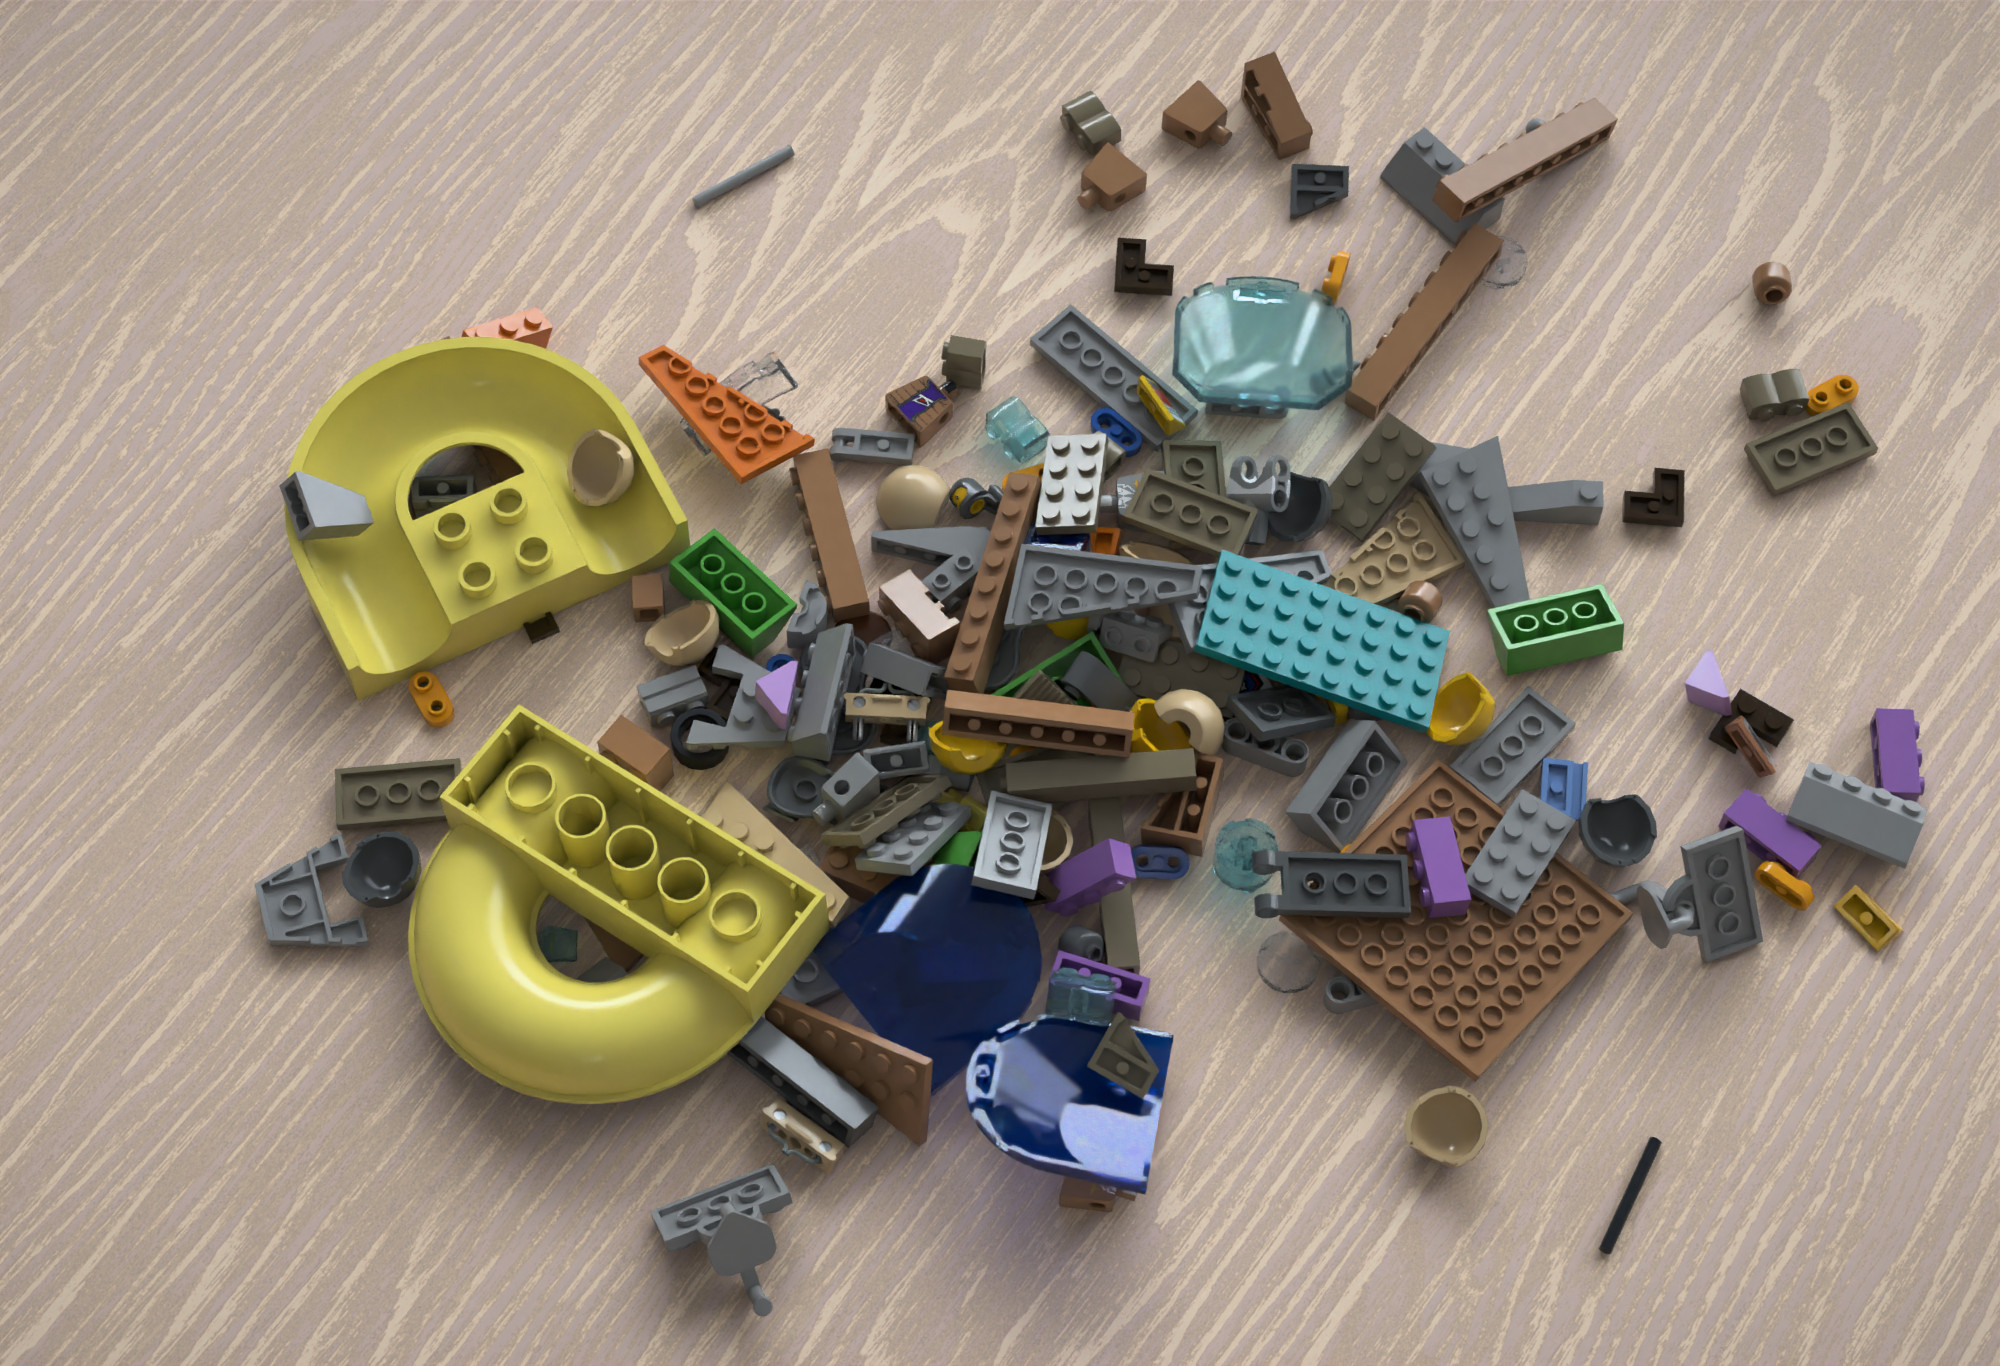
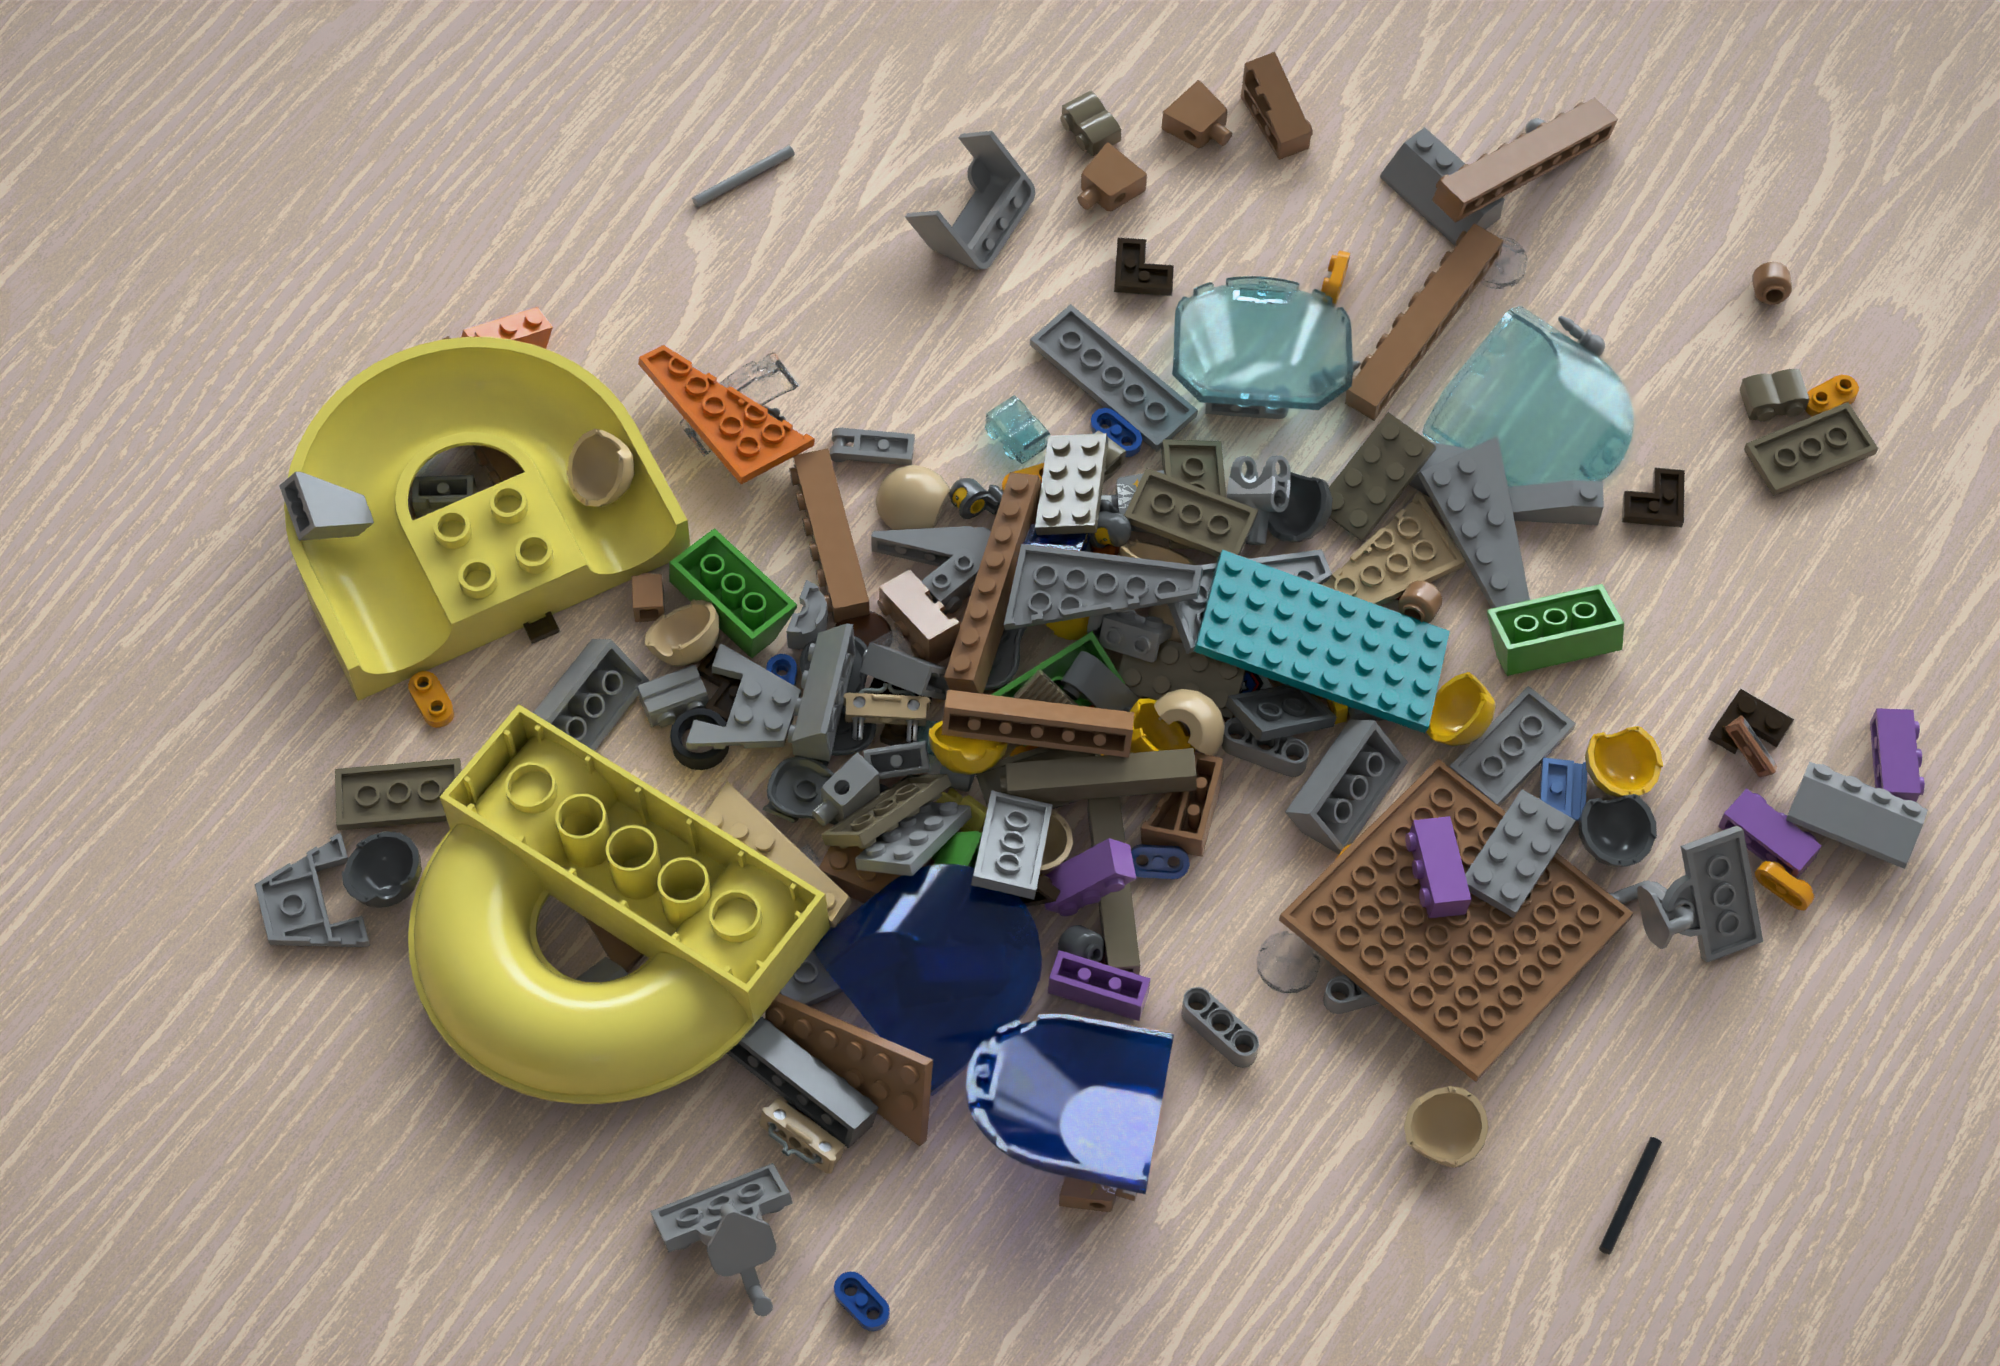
clear light blue slope [539,925,578,962] -> none
medium nougat brick [597,715,674,791] -> none
lavender slope [755,661,798,730] -> none
medium nougat torso [885,376,959,448] -> none
dark tan brick [941,335,986,389] -> none
clear light blue brick [1045,968,1117,1026] -> none
dark tan wing [1087,1012,1160,1099] -> none
yellow slope [1137,375,1186,436] -> none
clear light blue brick [1213,818,1278,893] -> none
dark grey hinge [1252,850,1411,918] -> none
dark grey wing [1290,164,1349,219] -> none
lavender slope [1685,650,1732,716] -> none
yellow slope [1833,885,1903,952] -> none
none -> light grey slope [533,639,650,751]
none -> blue plate [834,1271,890,1331]
none -> light grey windscreen [905,131,1035,270]
none -> dark grey piece [1089,499,1132,548]
none -> light grey beam [1181,987,1259,1068]
none -> clear light blue windscreen [1422,306,1634,487]
none -> light grey bar [1558,316,1605,357]
none -> yellow cylinder [1585,726,1663,798]

